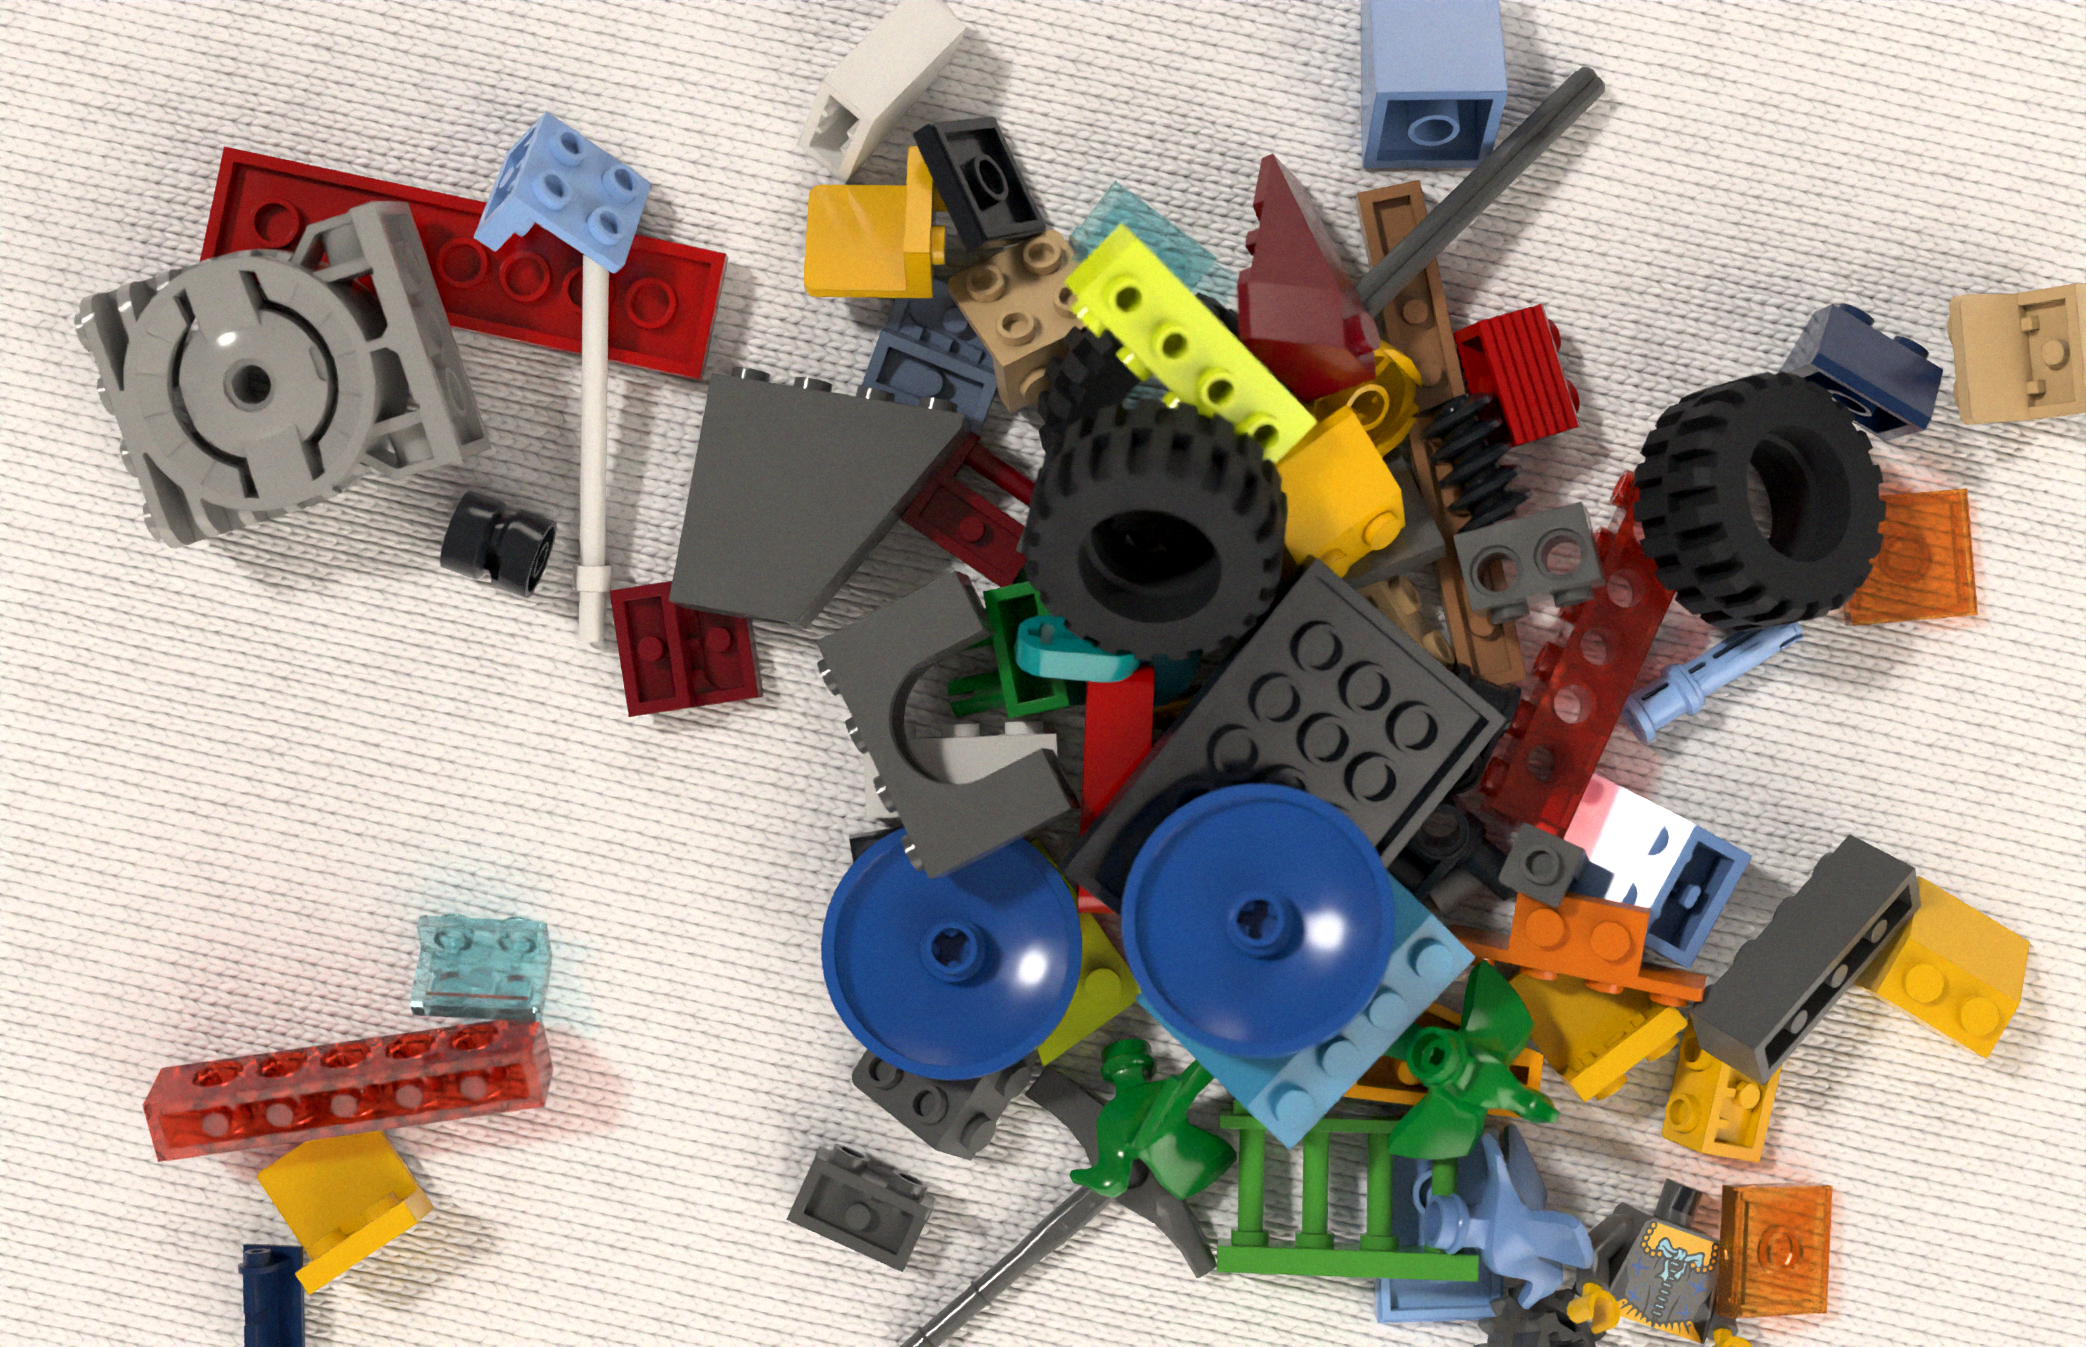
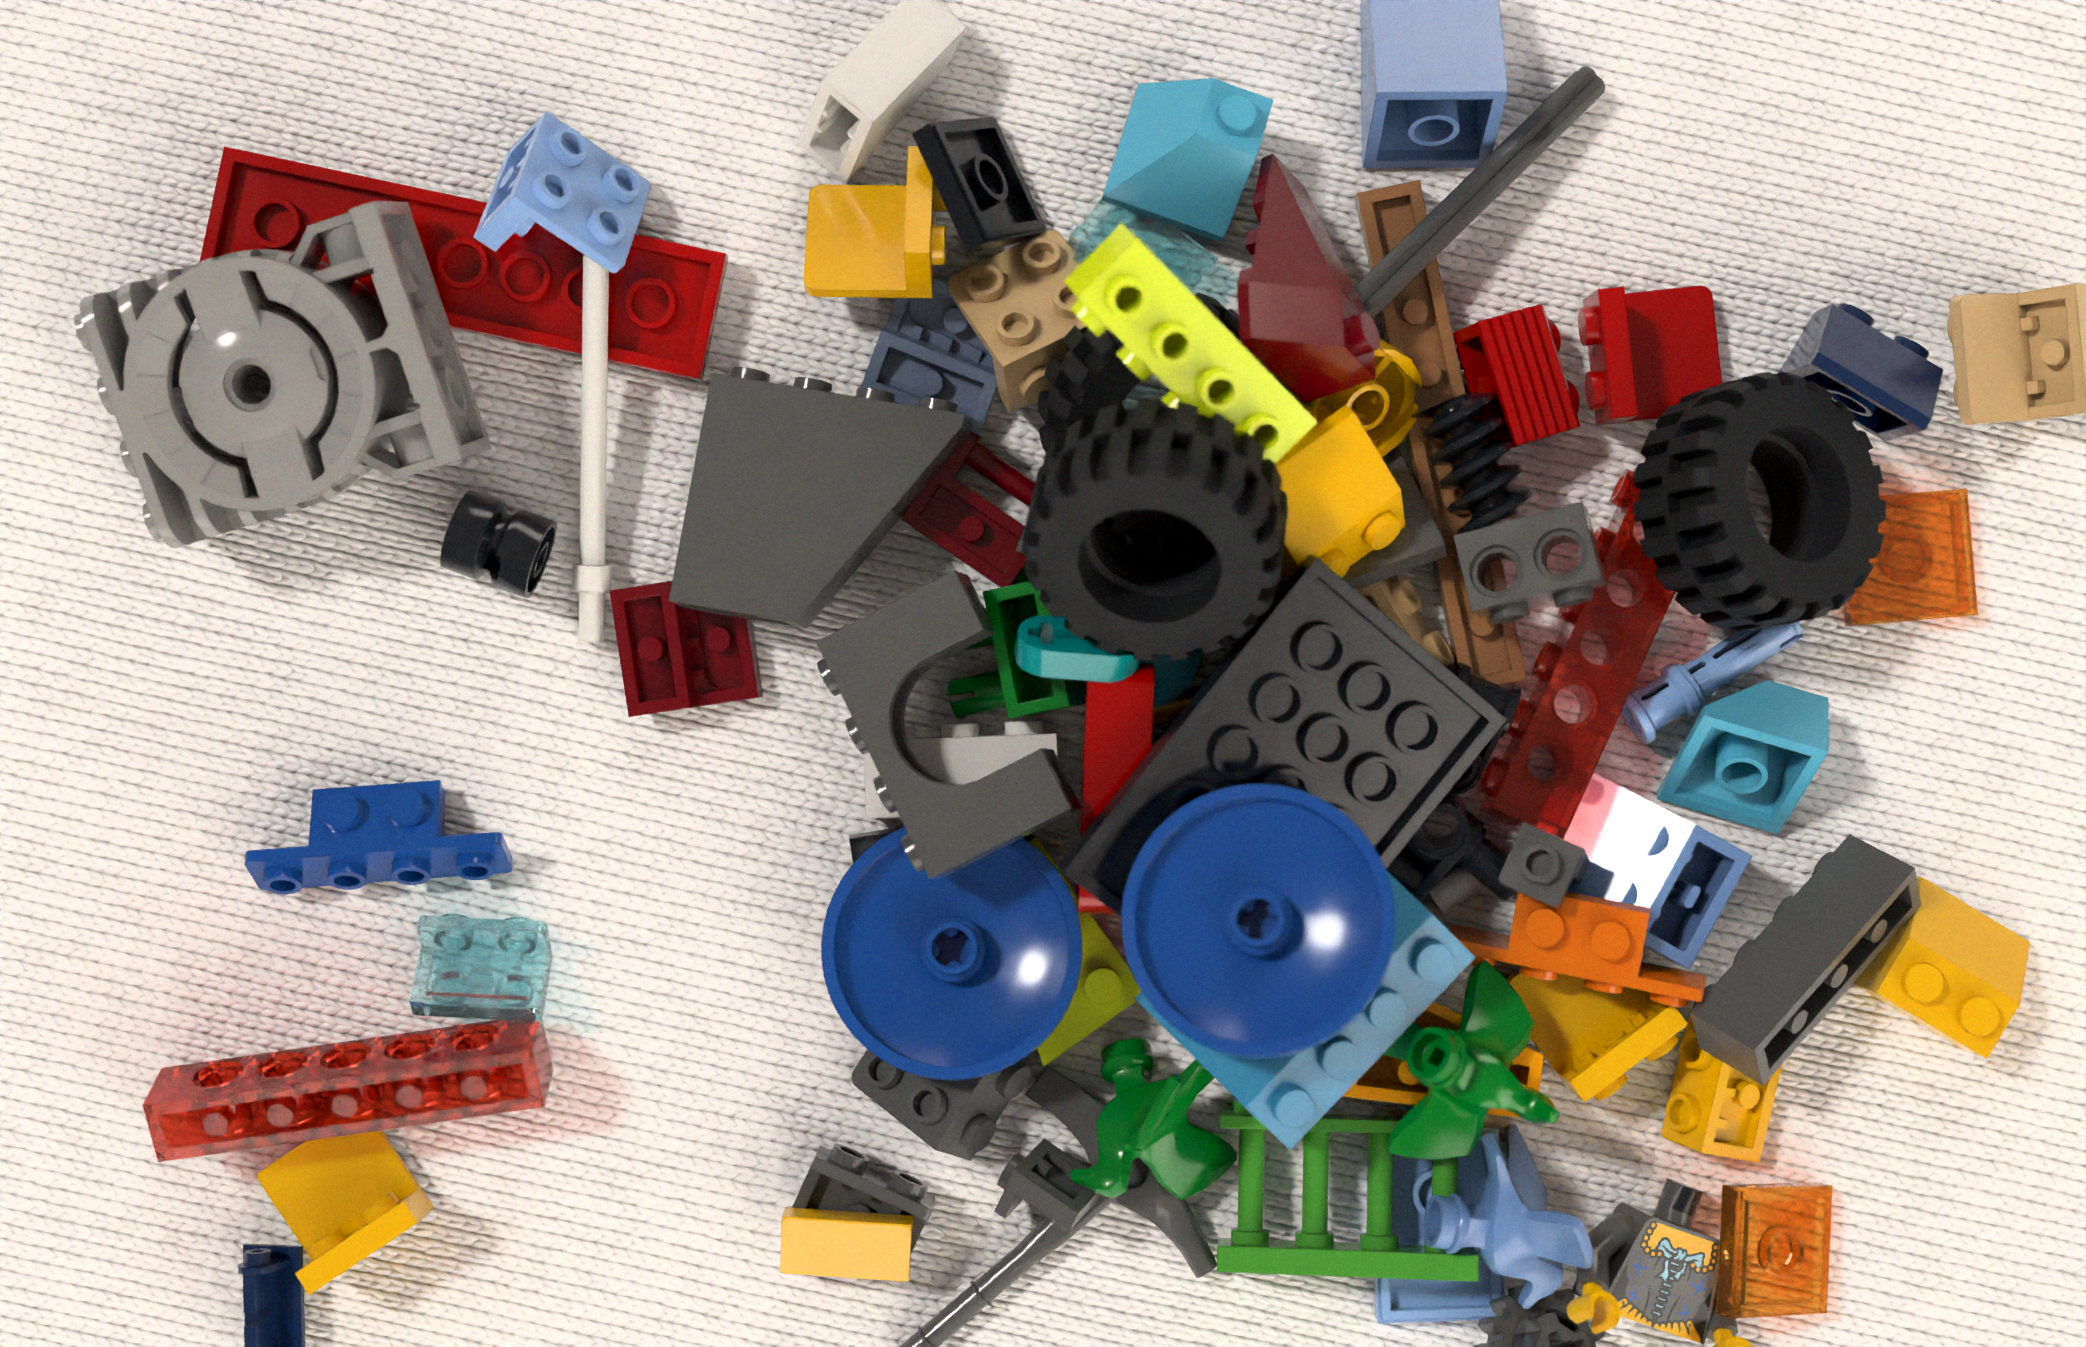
none -> blue bracket [244,780,513,895]
none -> yellow slope [780,1207,913,1282]
none -> dark grey bracket [994,1139,1100,1231]
none -> medium azure slope [1101,78,1274,243]
none -> red bracket [1578,285,1722,425]
none -> medium azure slope [1657,680,1829,835]

